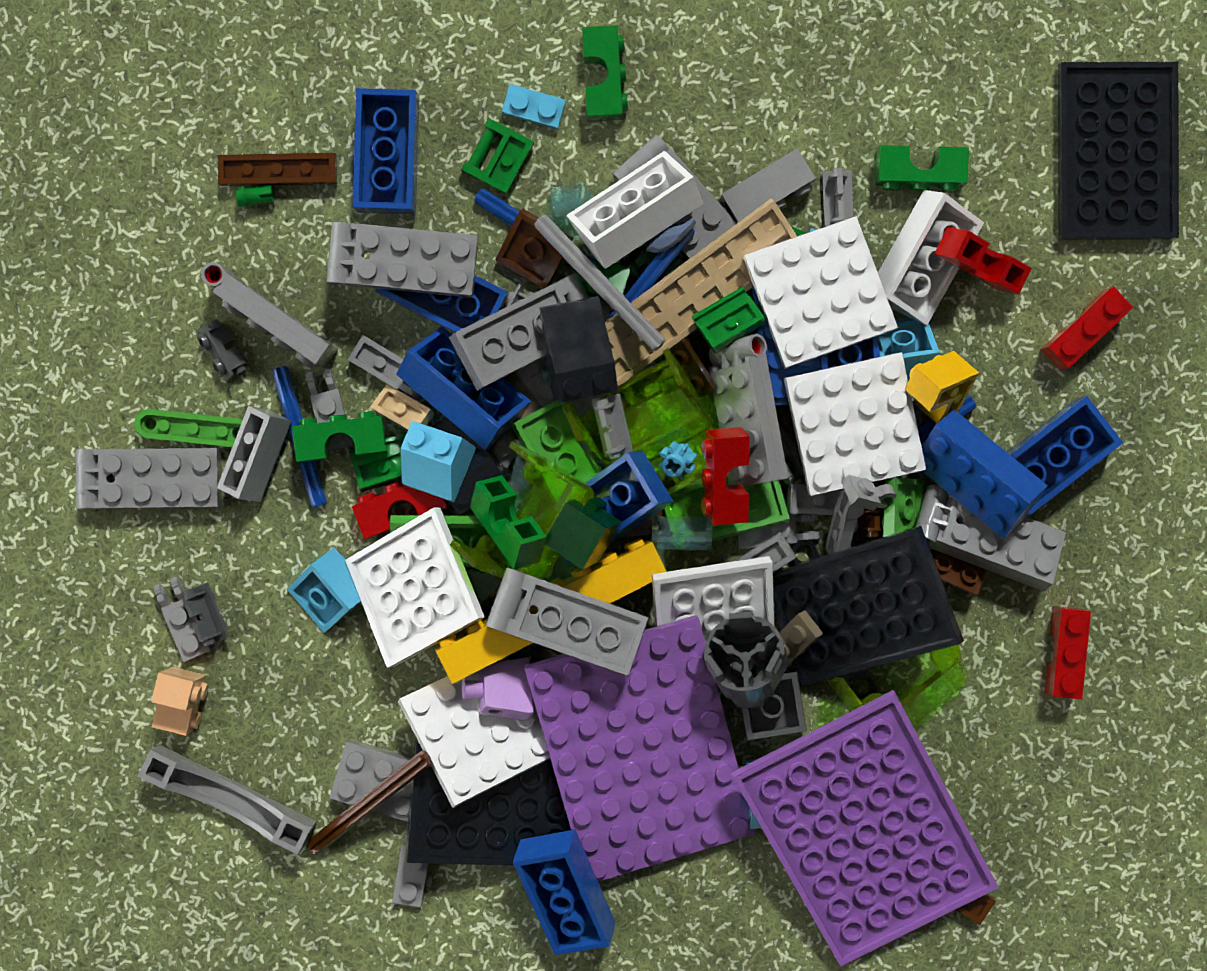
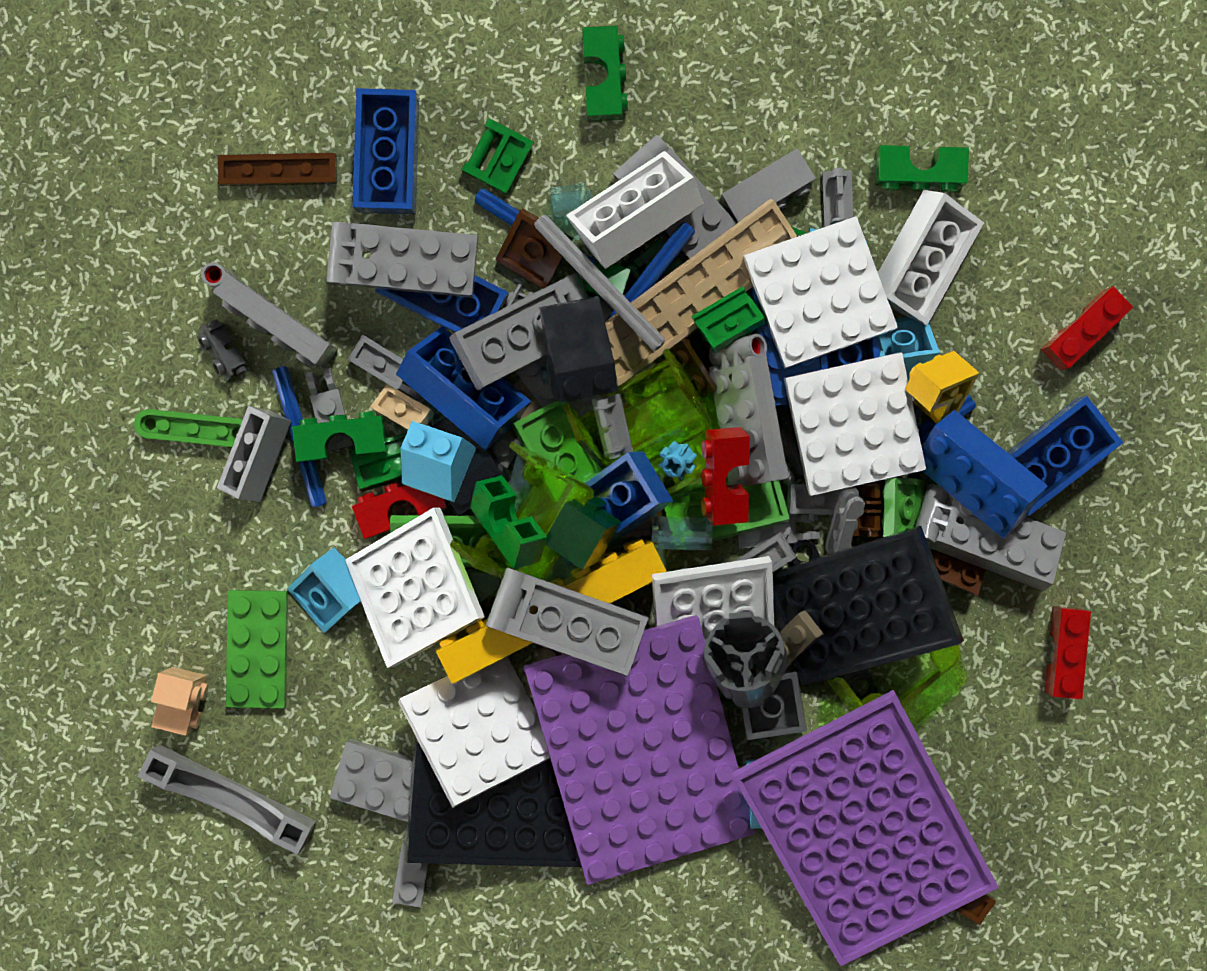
light grey hinge [75,448,222,508] -> none
light grey hinge [154,576,213,662] -> none
dark grey hinge [182,582,229,647] -> none
green pin [236,185,274,209] -> none
reddish brown axle [306,751,431,855] -> none
lavender torso [462,657,533,720] -> none
medium azure plate [502,84,566,130] -> none
blue brick [513,829,616,955] -> none
sand blue bar [645,218,696,253] -> none
light grey plate [841,475,897,511] -> none
red arch [935,227,1032,295] -> none
black plate [1058,62,1179,240] -> none
none -> bright green plate [226,590,288,708]

